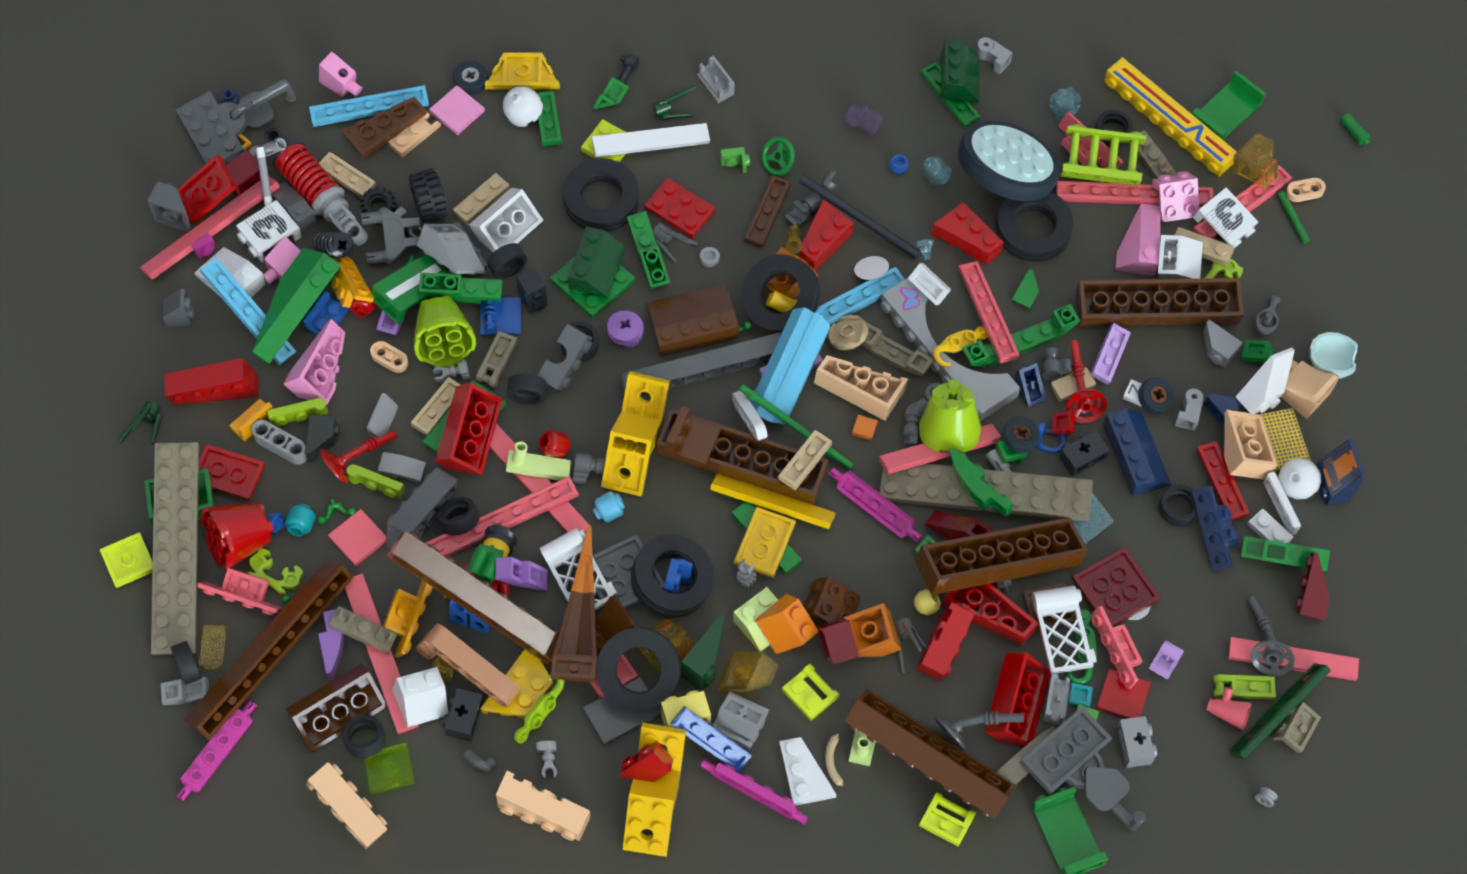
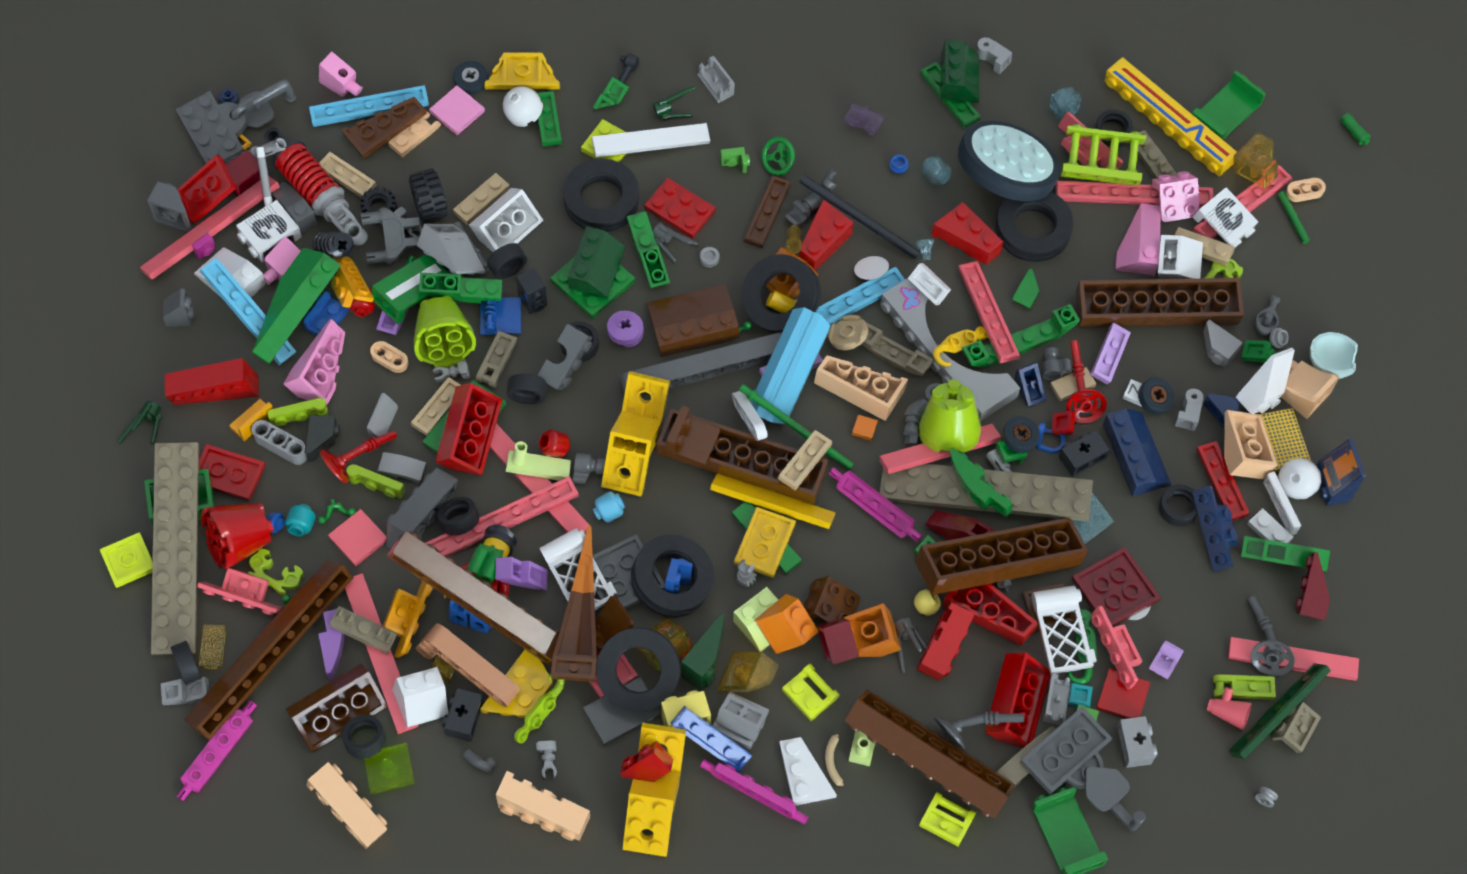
none -> light grey plate [1270,328,1289,348]

